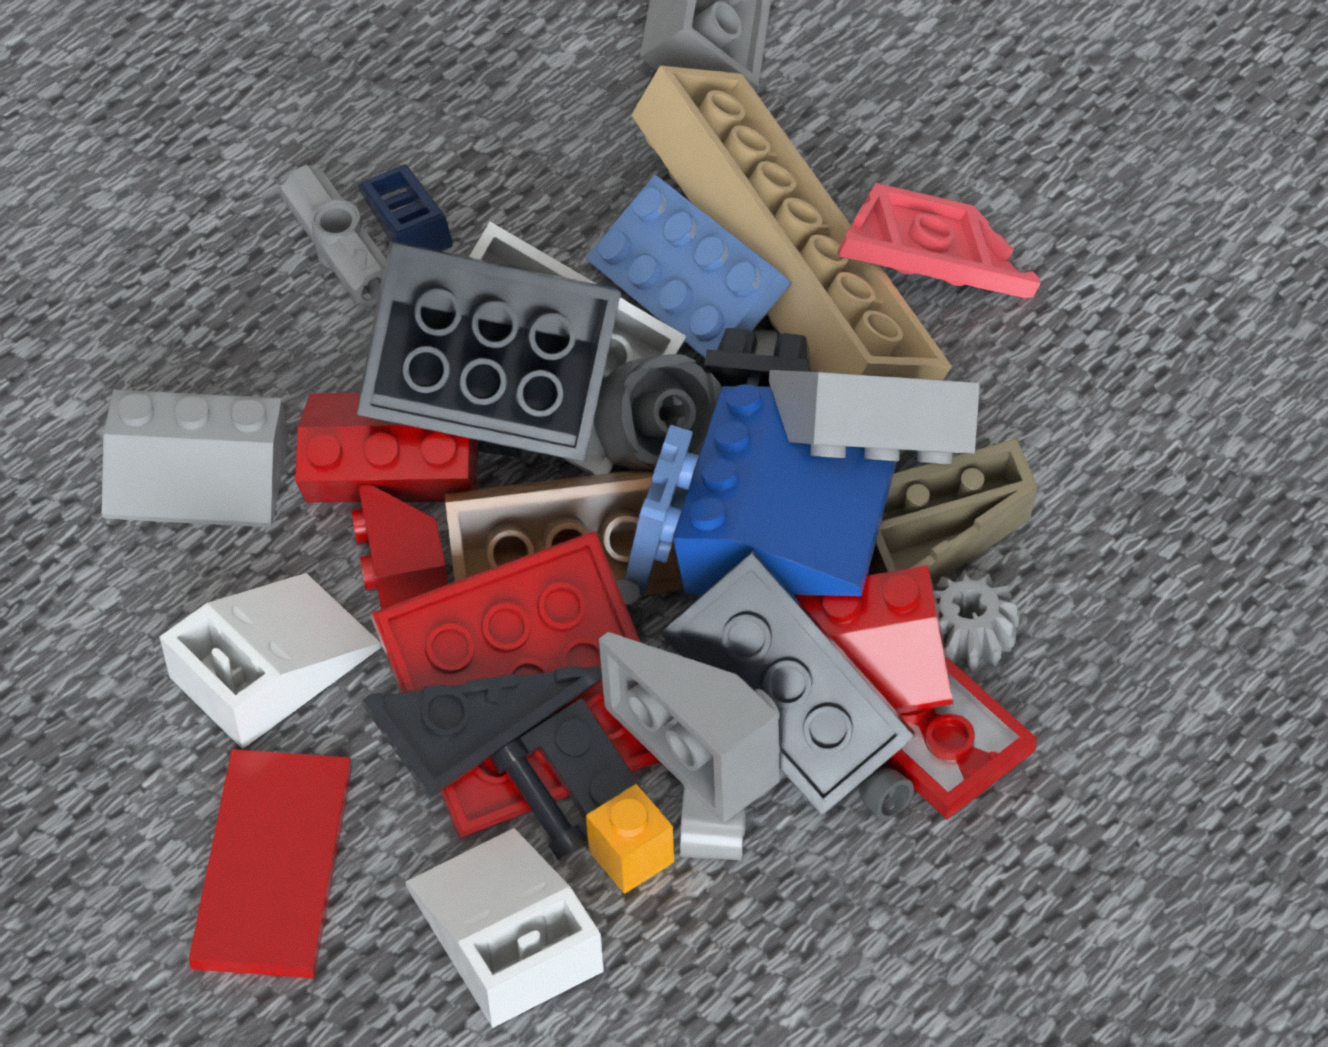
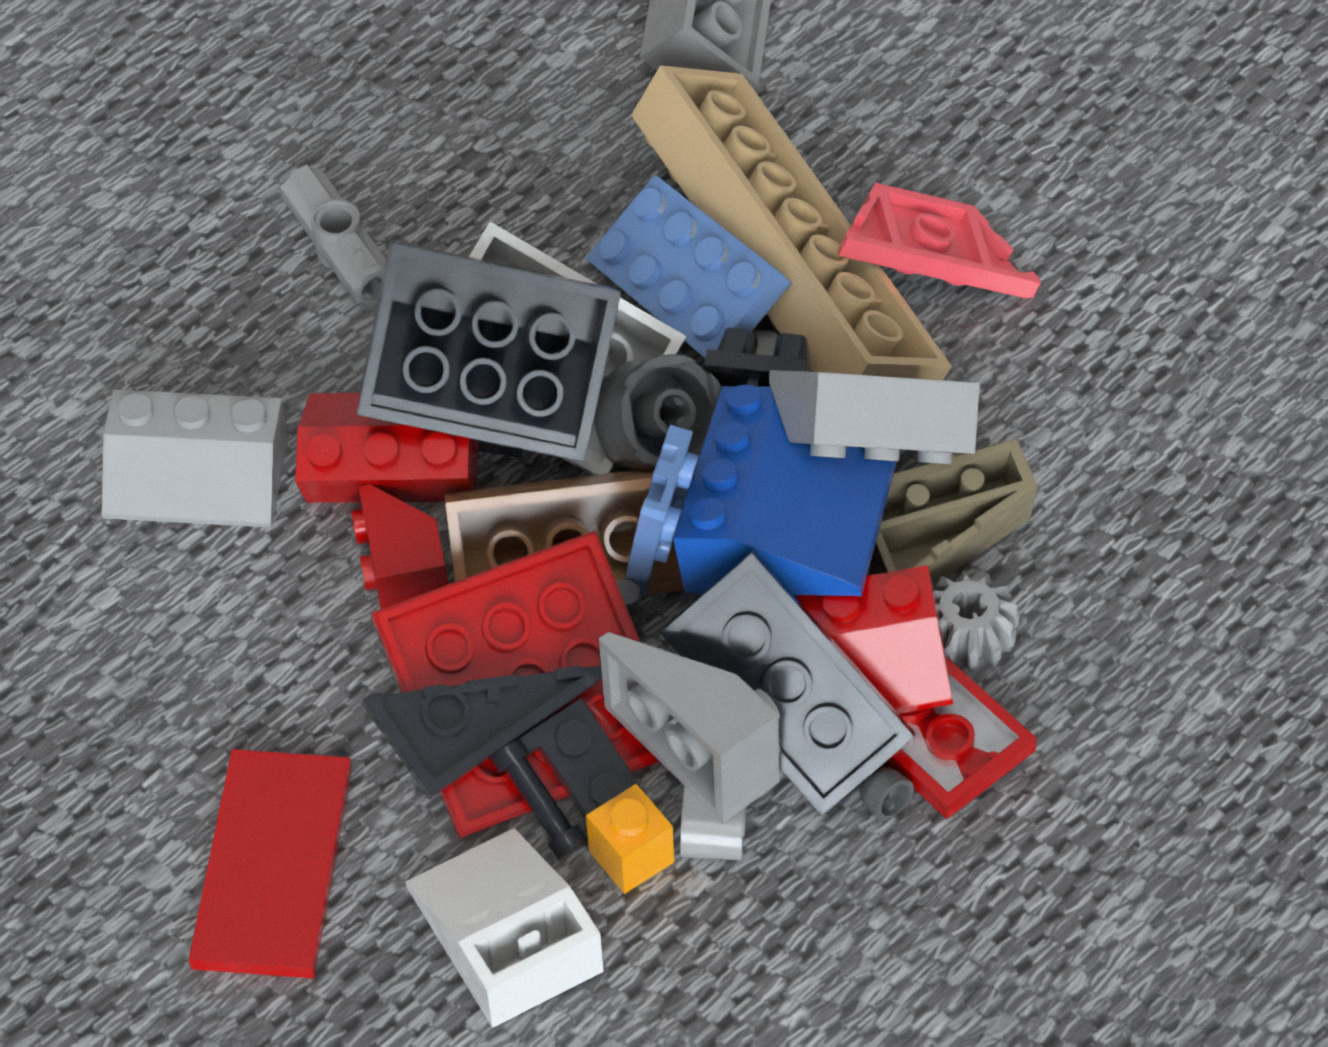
white slope [160,573,381,749] -> none
dark blue slope [358,164,453,251] -> none

